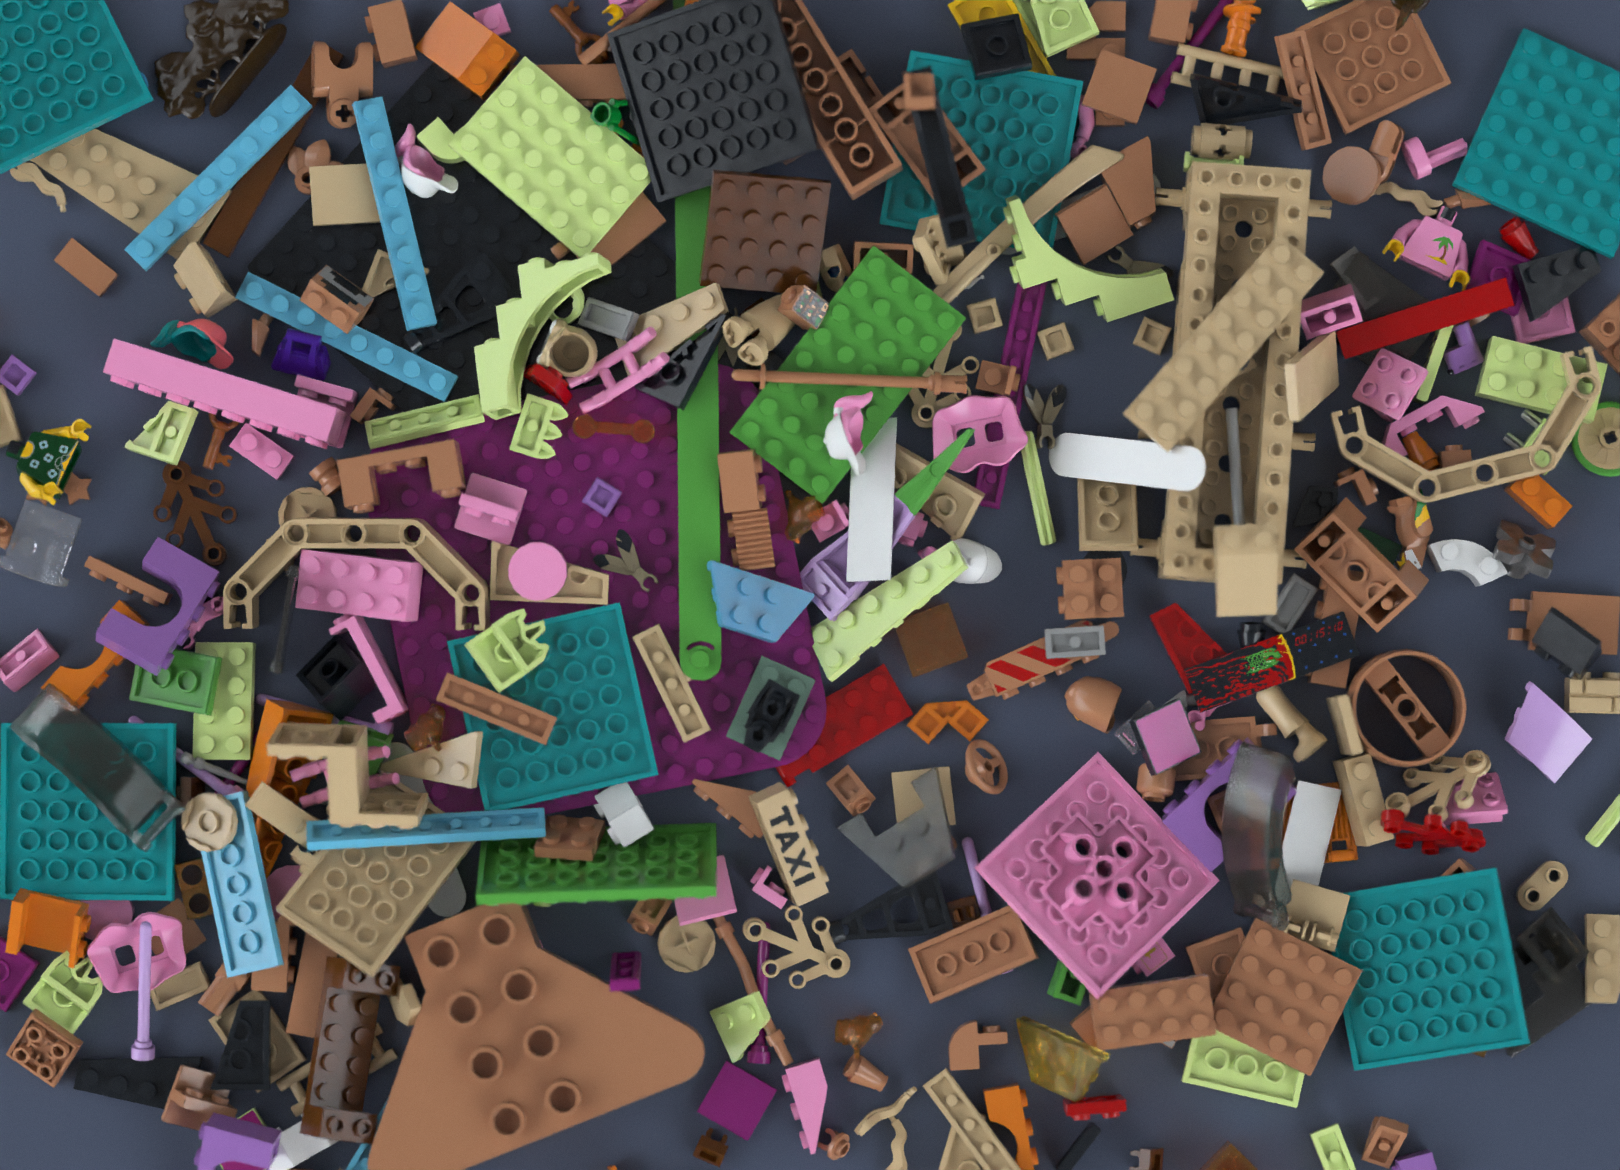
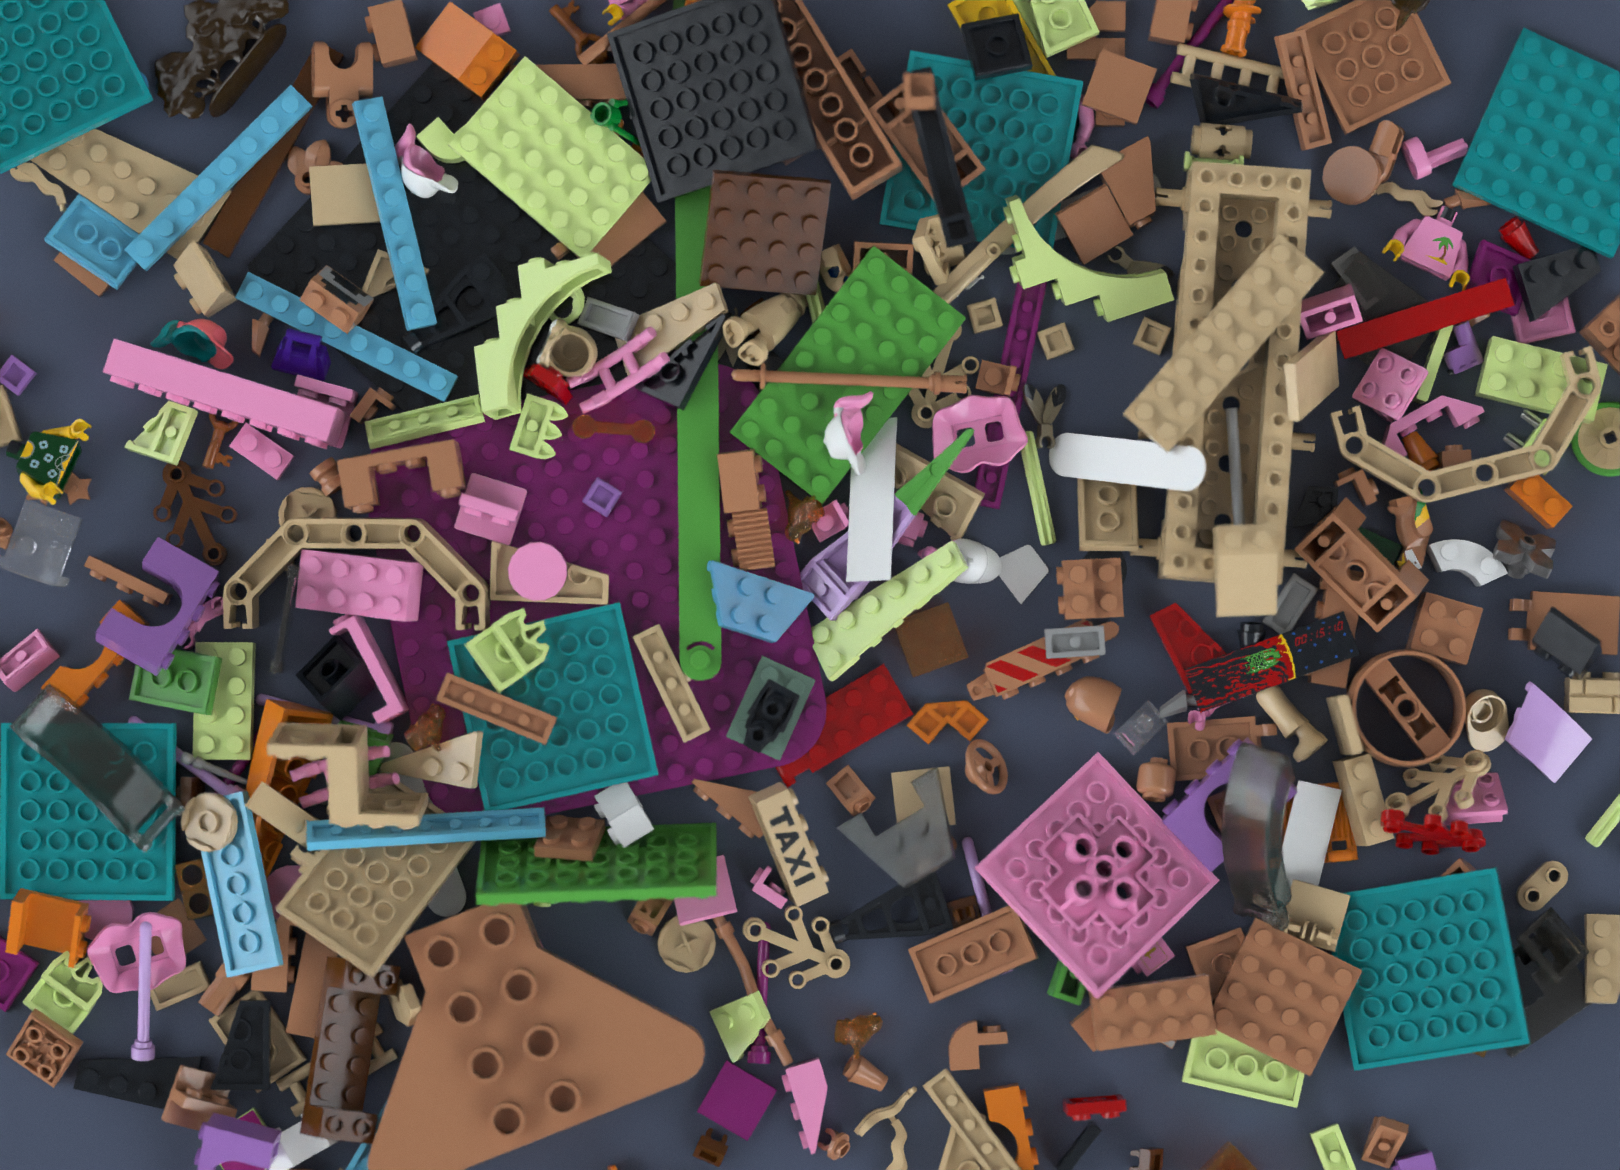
dark tan piece [593,529,659,592] -> none
magenta tile [609,951,642,992] -> none
brick [777,285,829,330] -> none
clear yellow wing [1016,1016,1109,1102] -> none
dark pink tile [1129,698,1202,776] -> none
none -> medium azure tile [44,194,139,290]
none -> white sticker [999,545,1049,604]
none -> nougat brick [1405,592,1483,665]
none -> tan cap [1464,689,1509,752]

